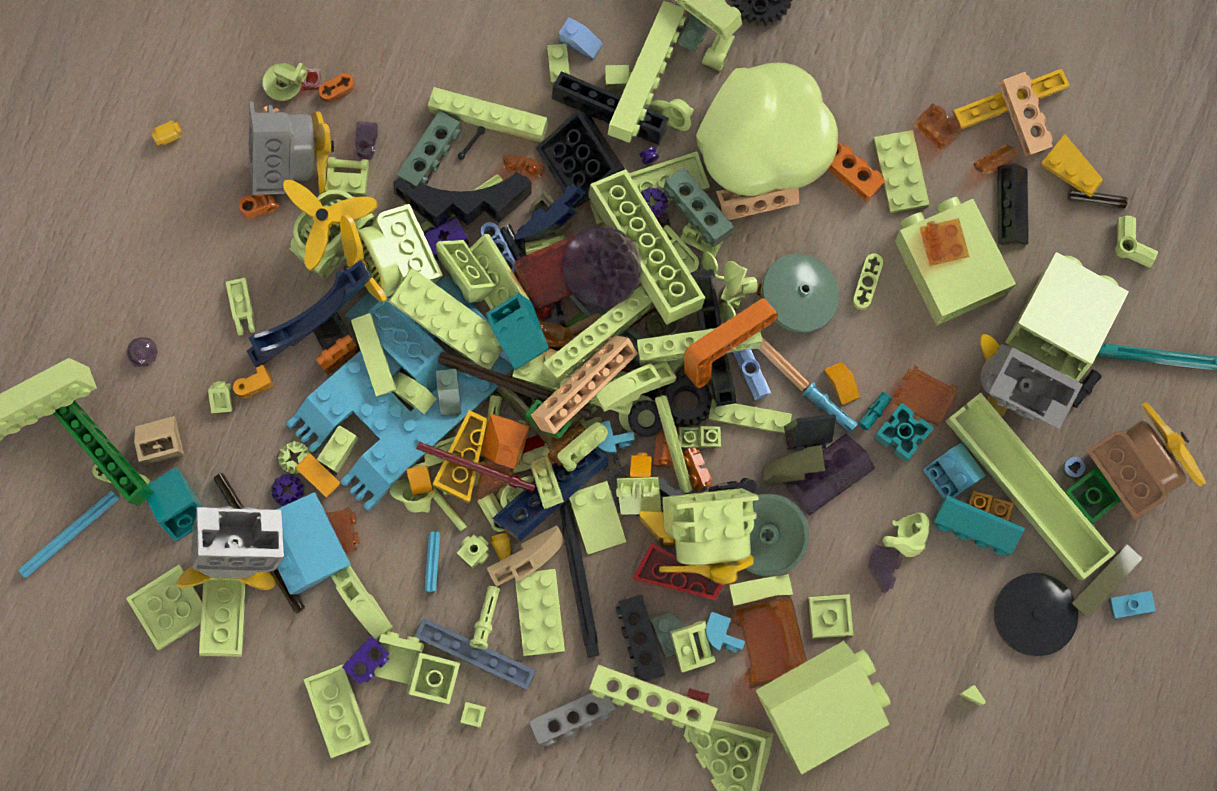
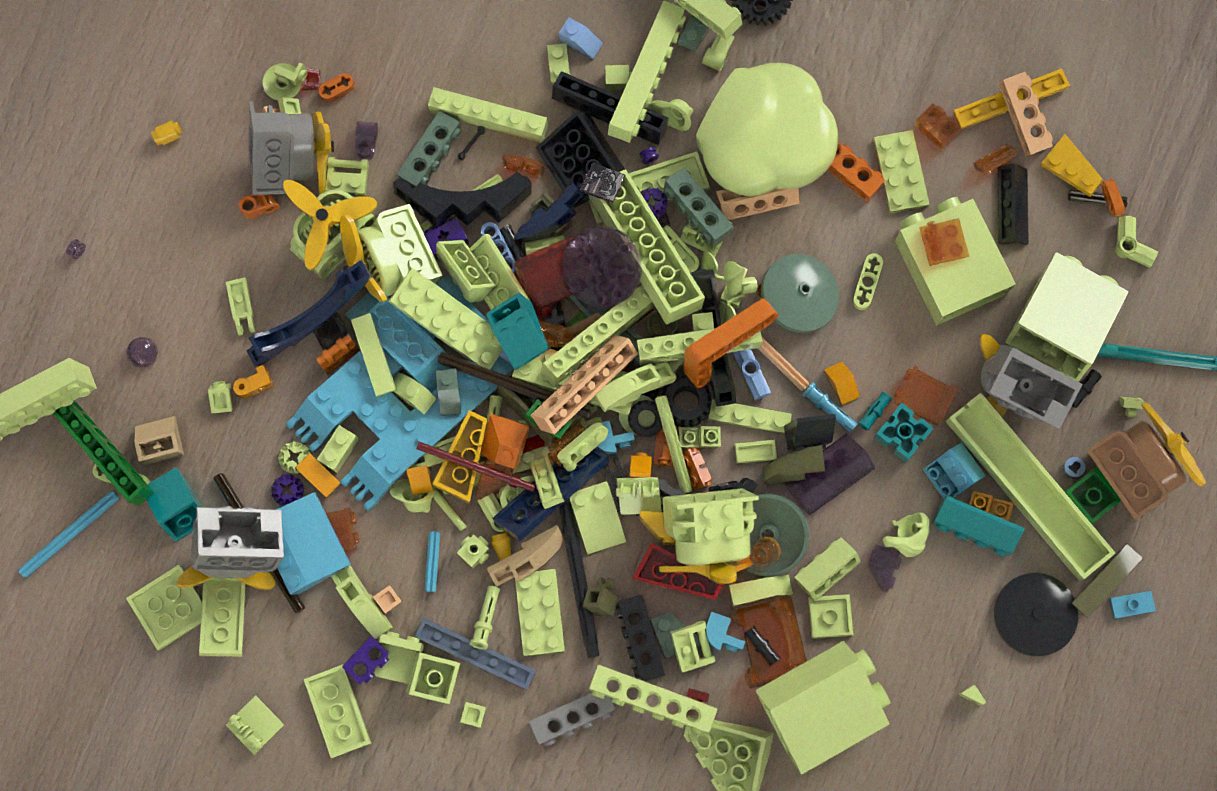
none -> clear purple bush [66,239,86,259]
none -> yellowish green hinge [226,696,284,755]
none -> yellowish green plate [278,97,301,114]
none -> light nougat tile [373,585,402,615]
none -> piece [580,163,625,203]
none -> olive brick [583,577,618,616]
none -> yellowish green plate [692,312,714,331]
none -> yellowish green tile [734,440,777,465]
none -> black pin [744,626,781,666]
none -> clear orange plant [750,537,781,566]
none -> yellowish green brick [795,537,861,602]
none -> orange beam [1101,179,1125,217]
none -> yellowish green tile [1119,396,1145,418]

